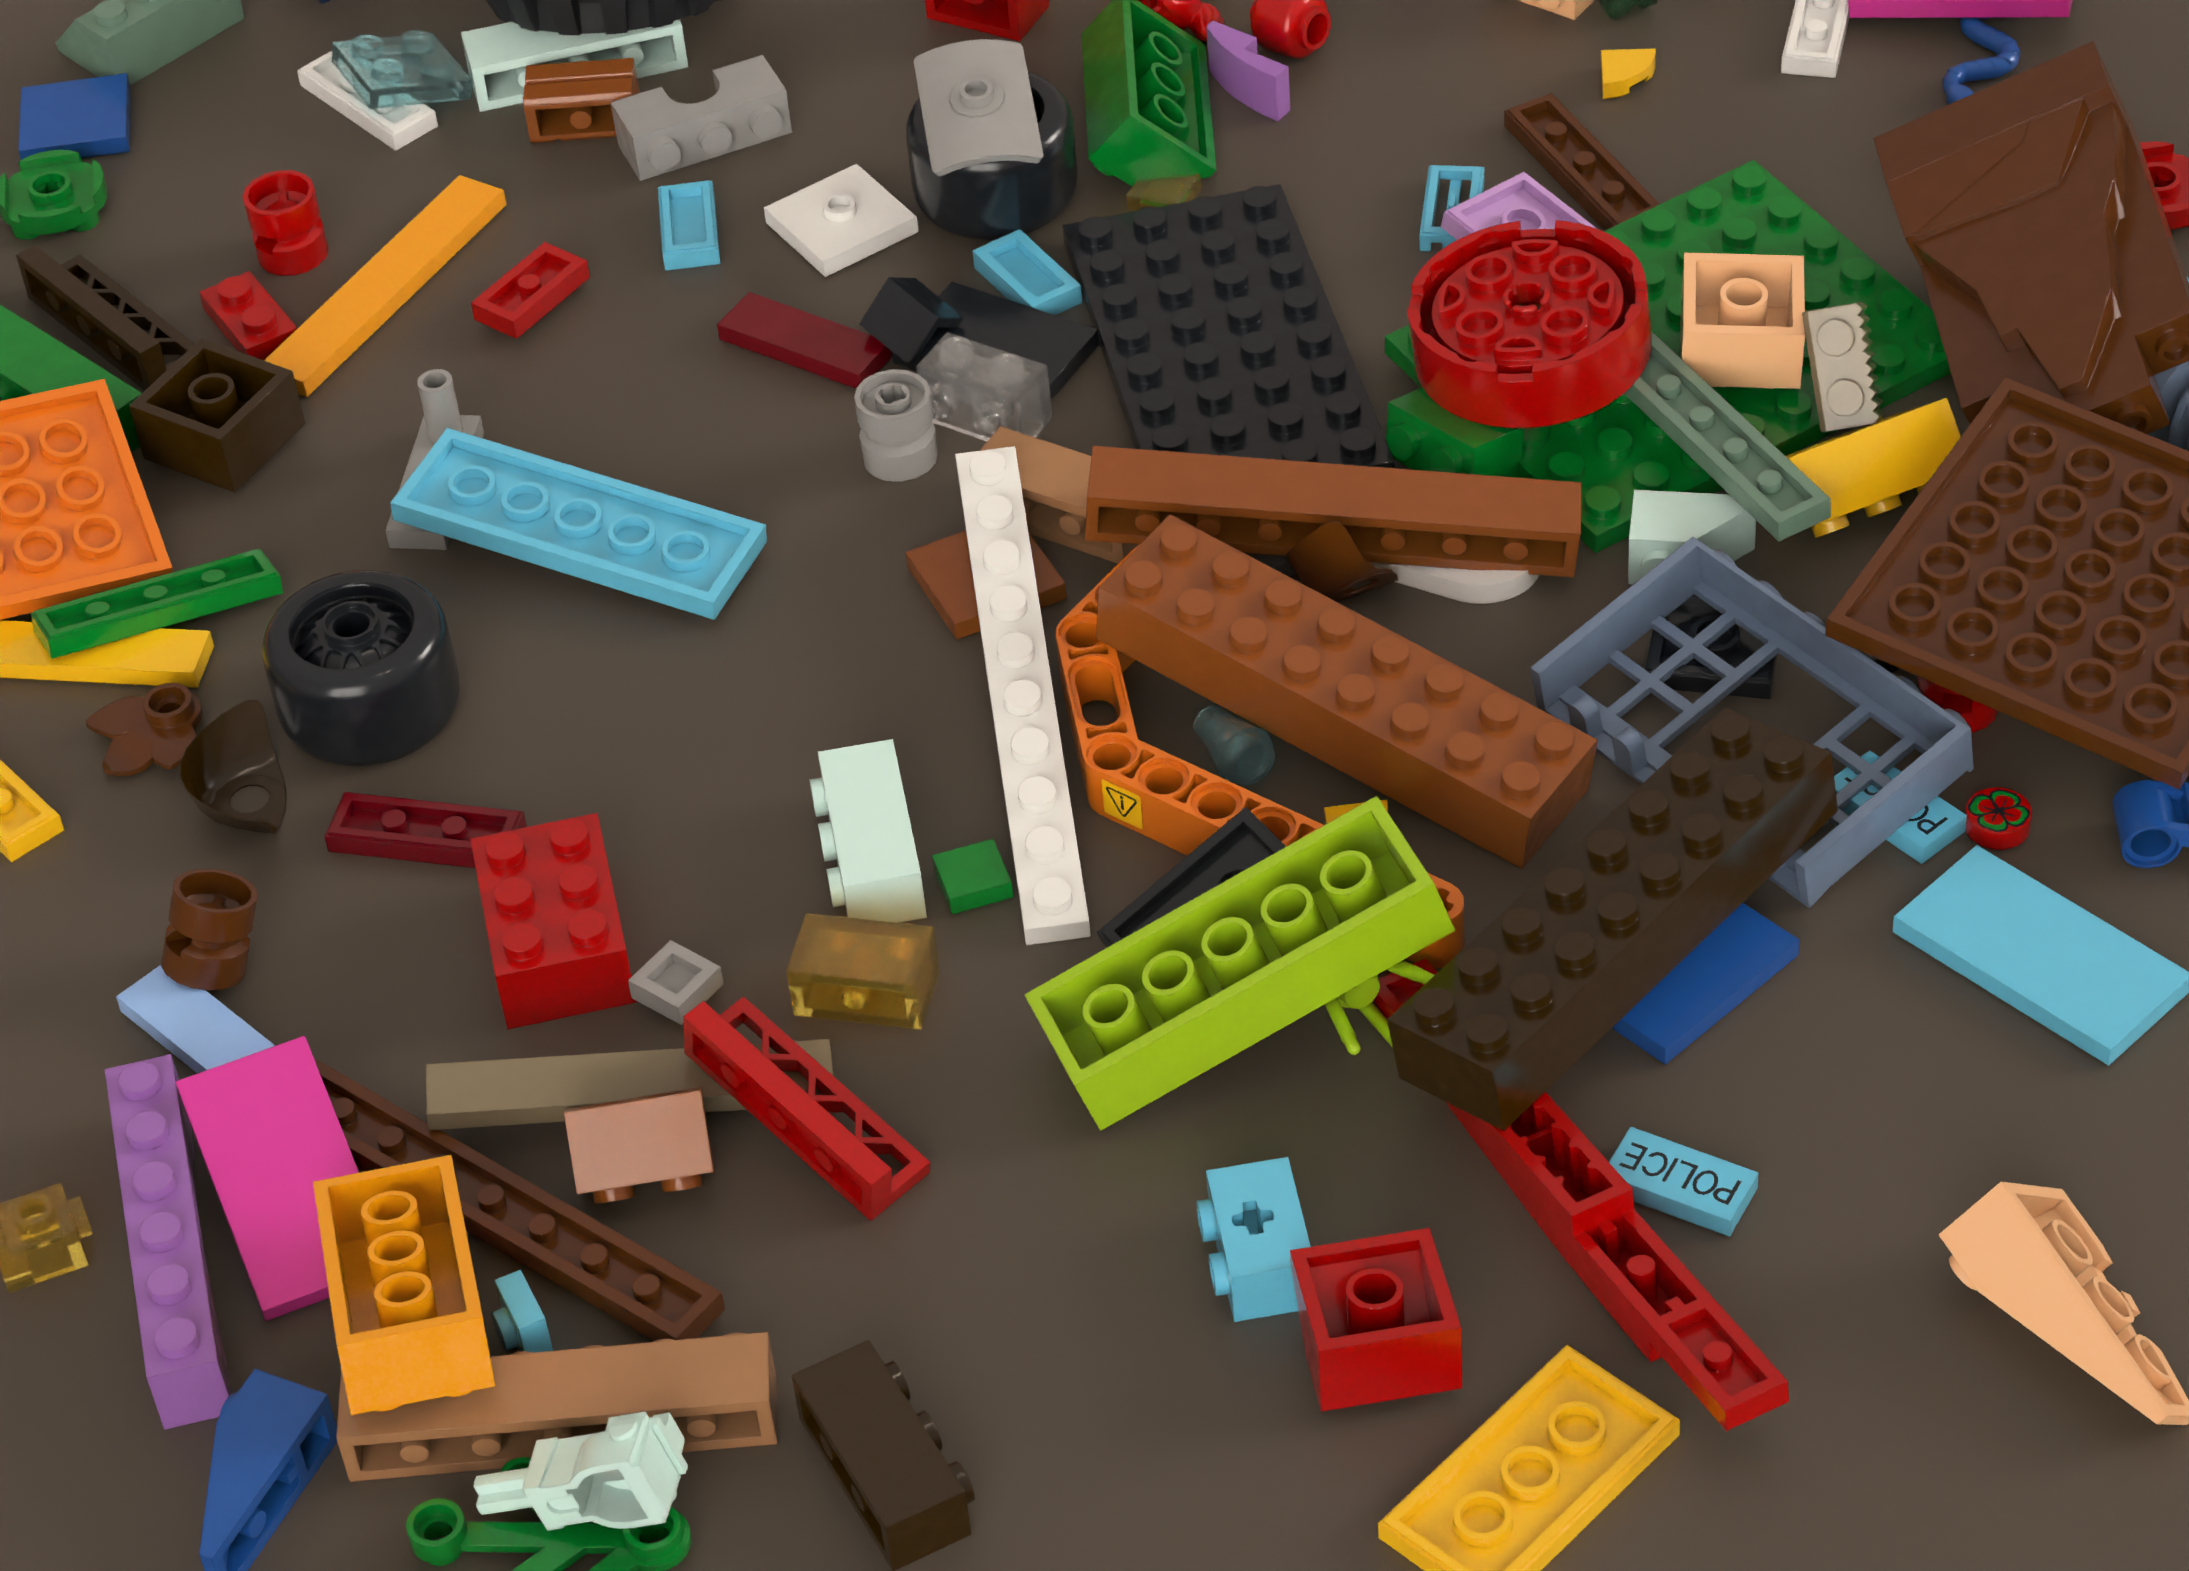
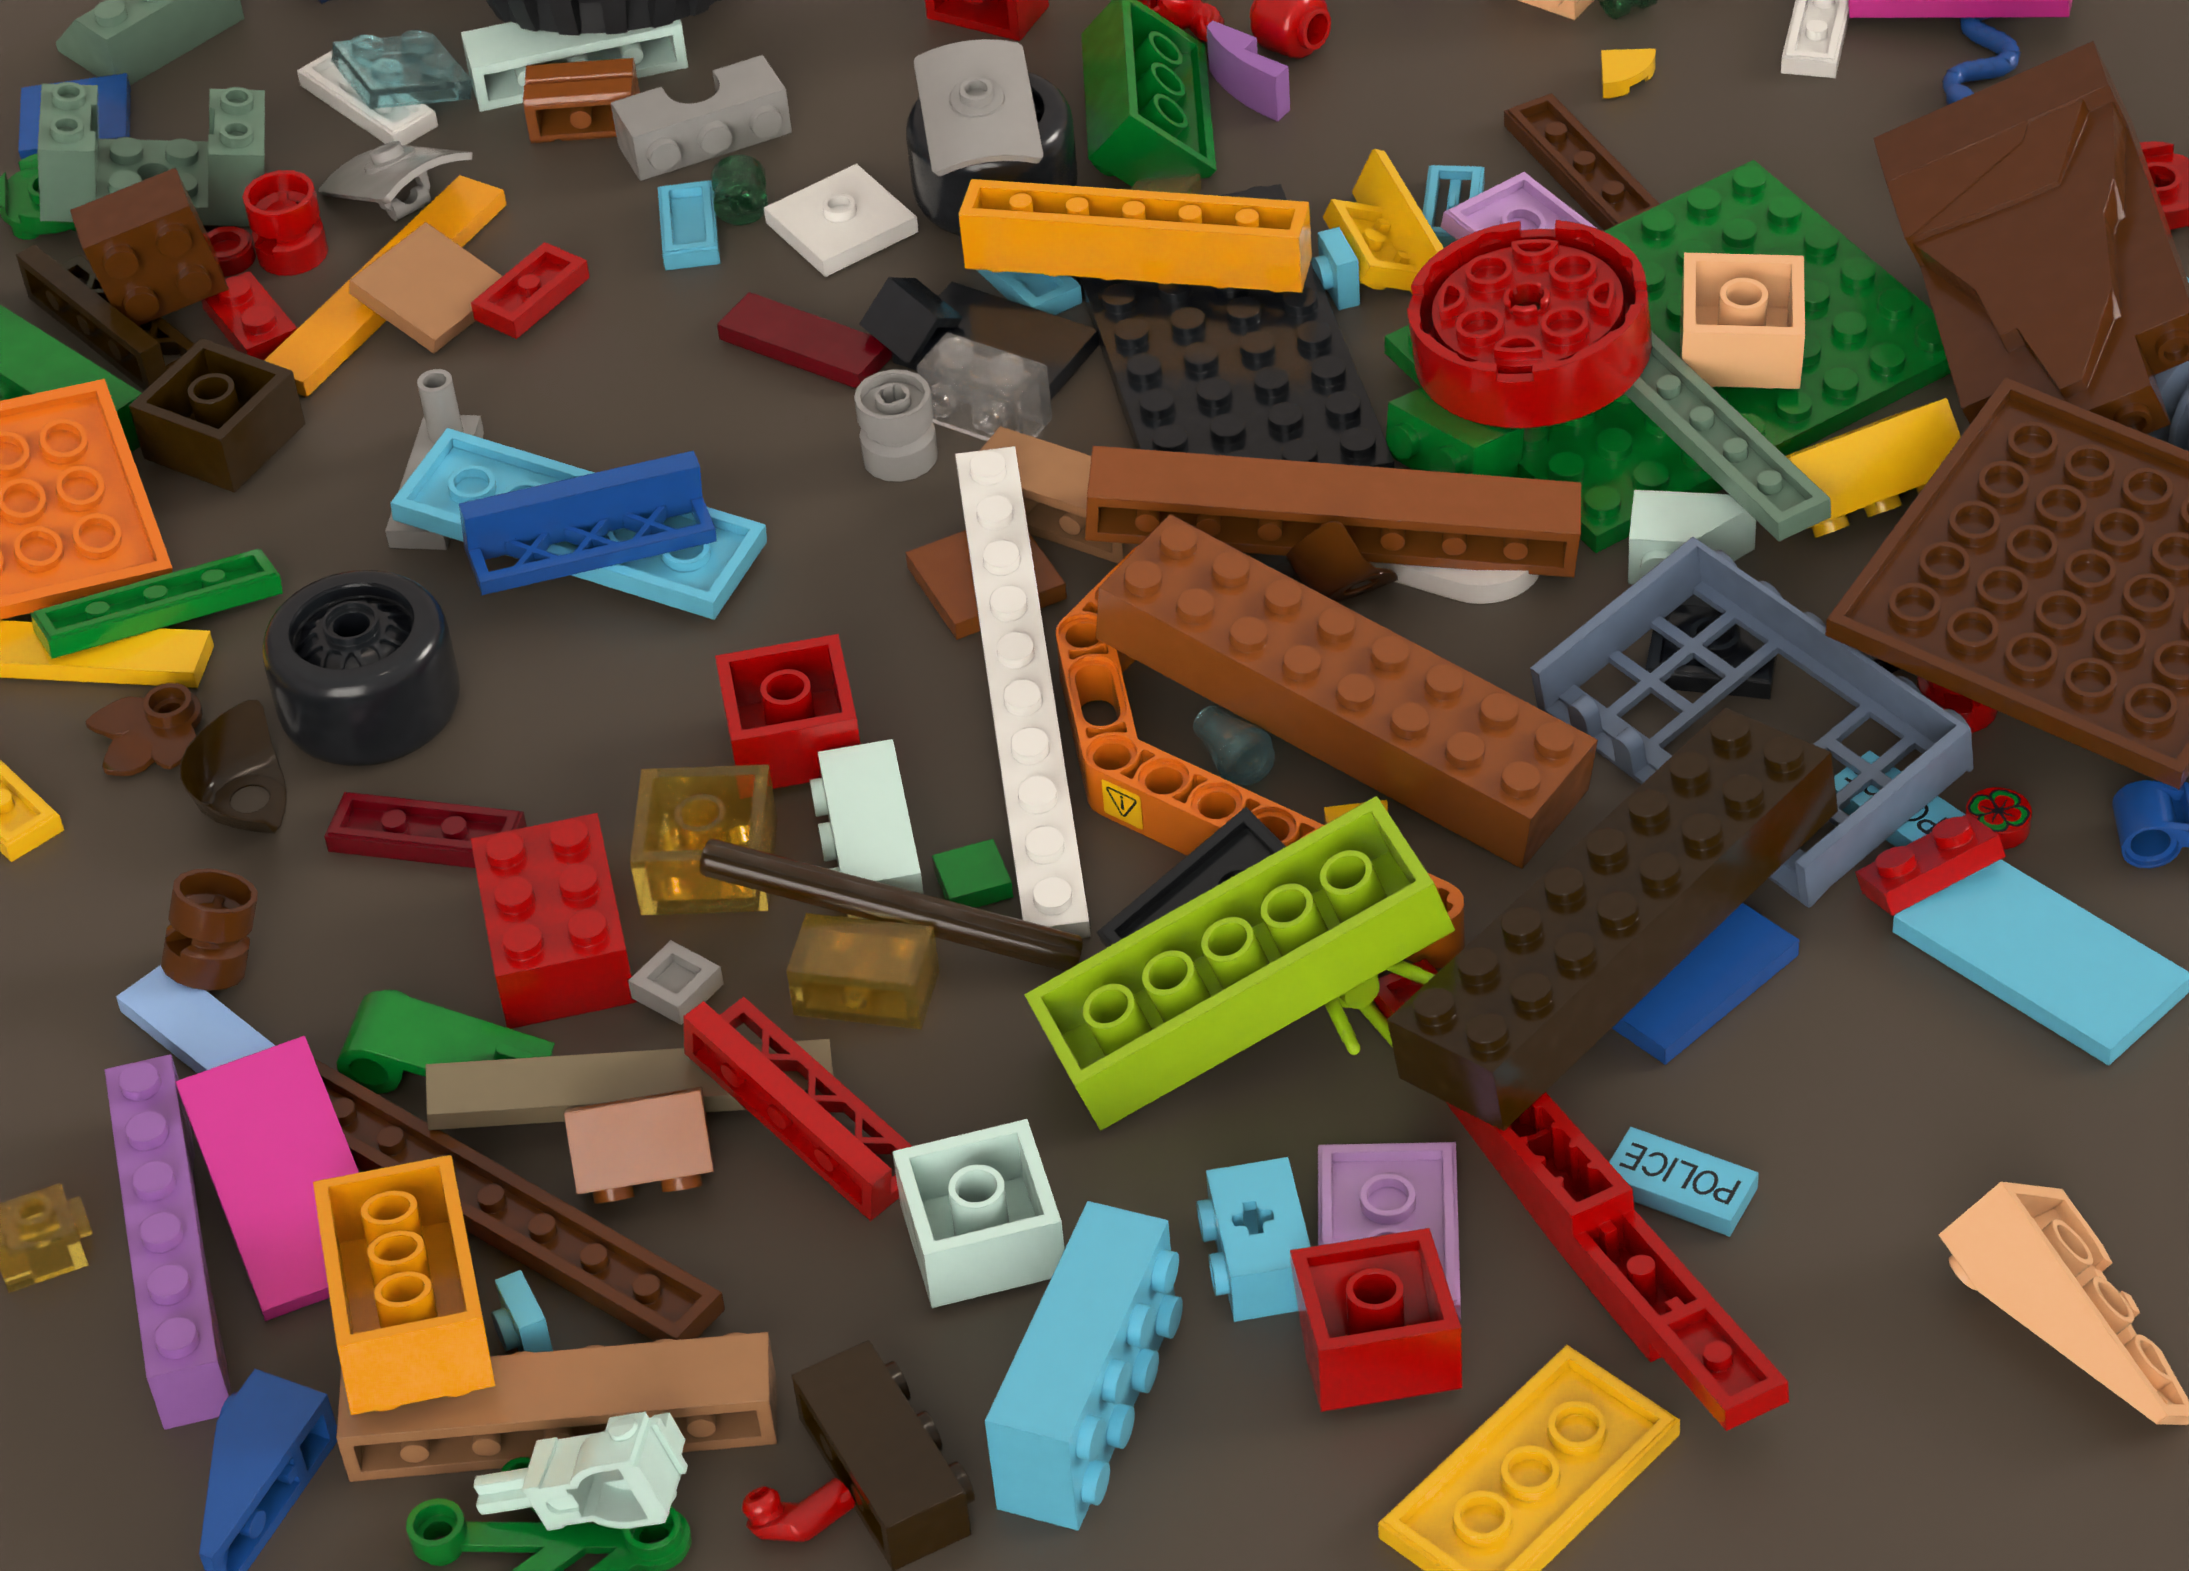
brick [1802,301,1885,432] -> none
none -> sand green plate [37,82,265,226]
none -> reddish brown brick [70,167,229,326]
none -> red tile [207,226,256,276]
none -> light grey shield [318,141,473,221]
none -> green door [336,990,555,1094]
none -> medium nougat tile [349,222,502,354]
none -> blue fence [459,451,717,596]
none -> clear yellow brick [630,765,778,915]
none -> dark brown axle [699,839,1083,971]
none -> clear green wheel [711,154,768,225]
none -> red brick [715,634,861,795]
none -> red arm [742,1478,855,1542]
none -> light aqua brick [892,1119,1065,1308]
none -> light orange brick [959,179,1312,293]
none -> medium azure brick [985,1201,1183,1531]
none -> medium azure plate [1312,227,1360,310]
none -> lavender tile [1318,1142,1461,1321]
none -> yellow bracket [1323,149,1443,294]
none -> red plate [1855,813,2006,916]

